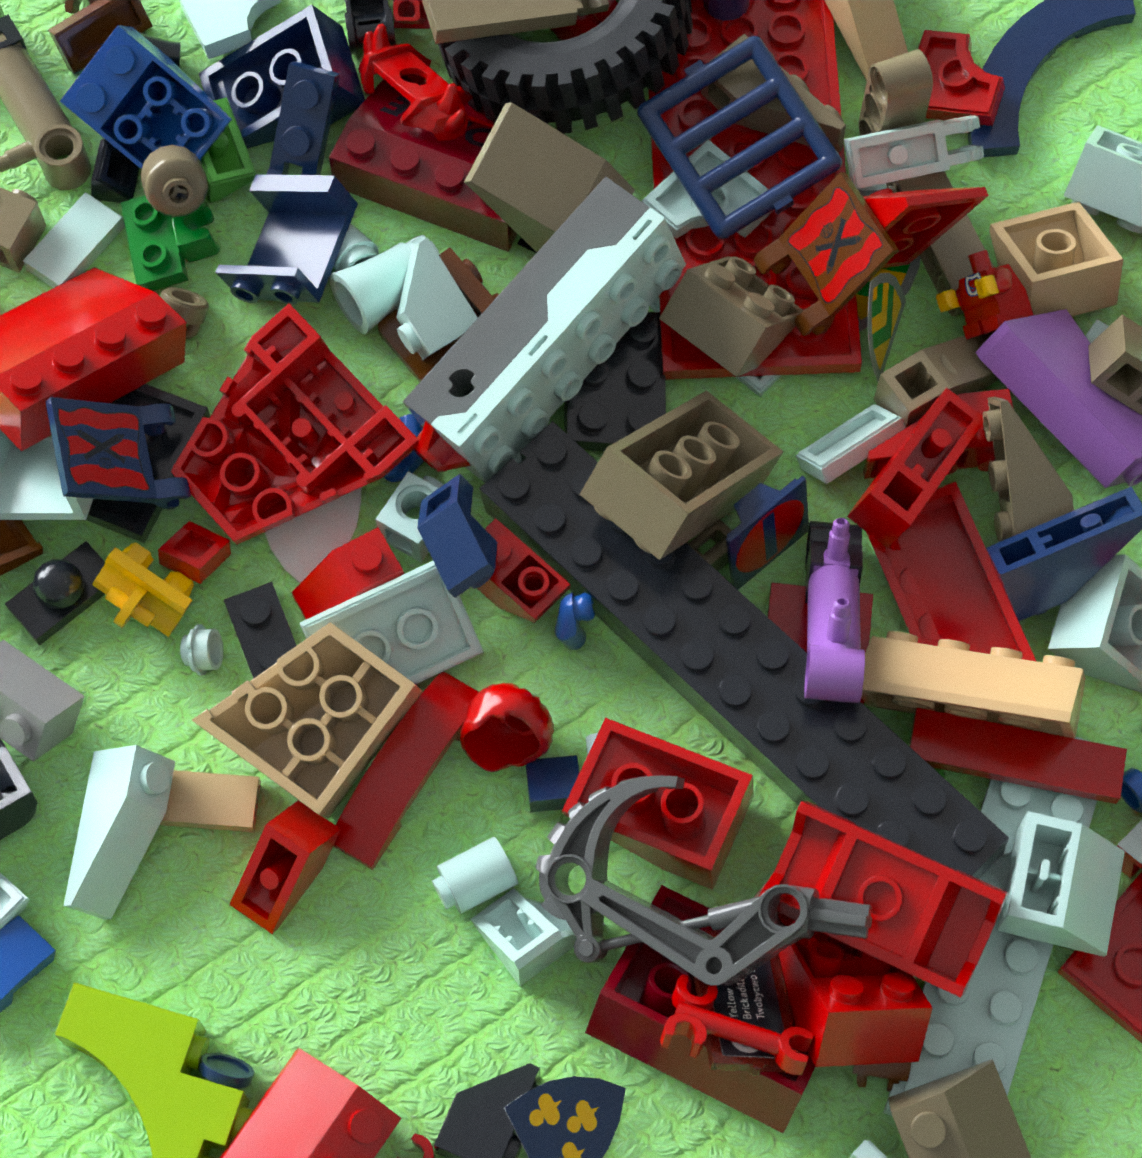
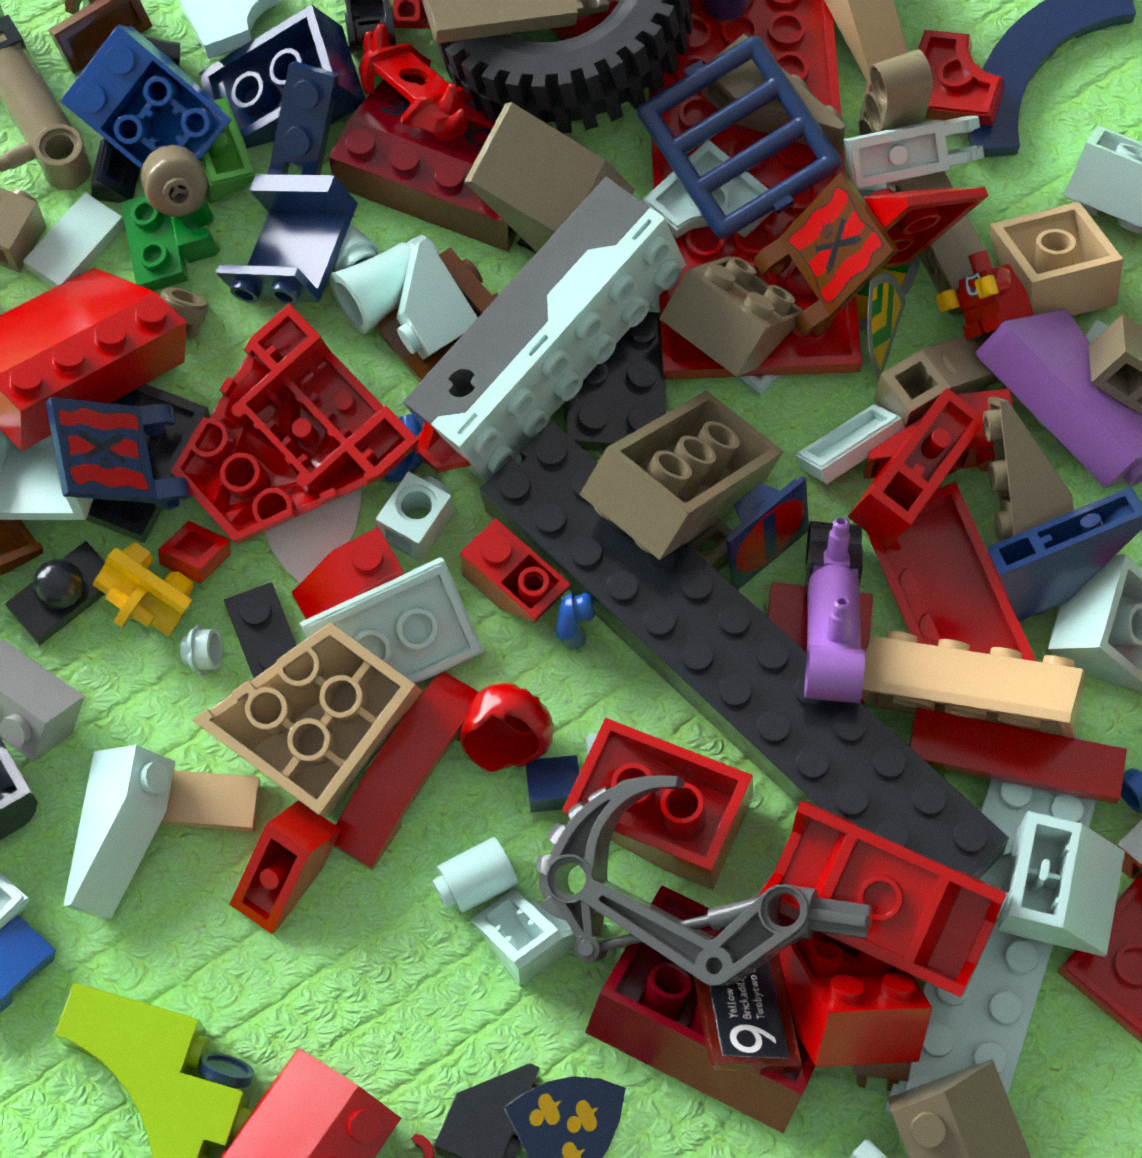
dark blue slope [417,474,498,598] -> none
red bar [660,974,814,1075] -> none

